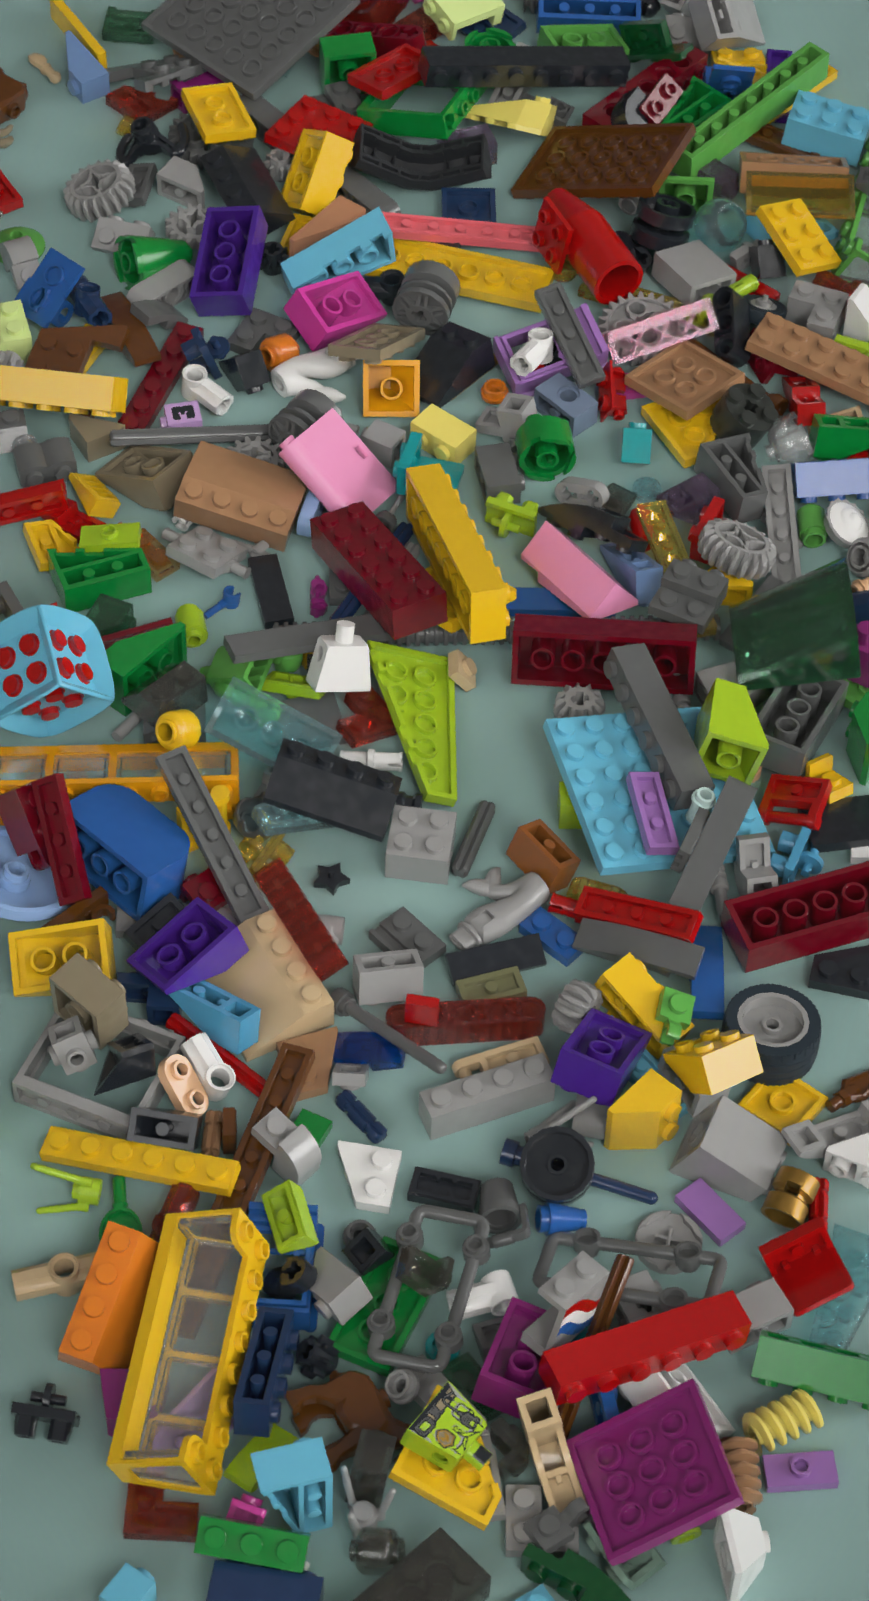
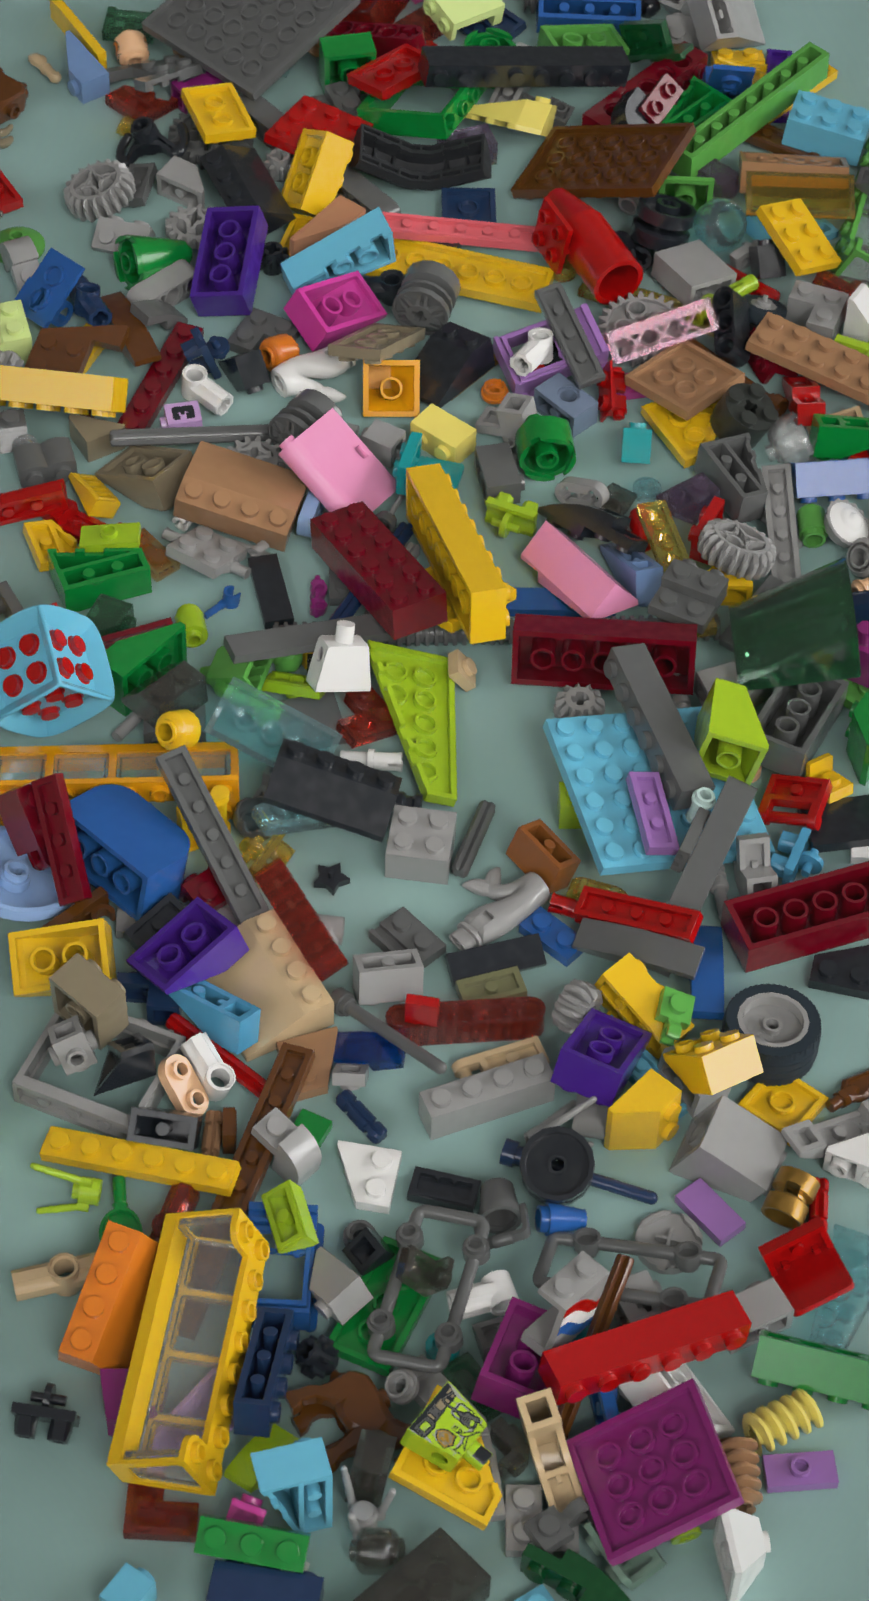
black piece [263,1256,318,1300] -> none
none -> light nougat head [113,29,150,66]

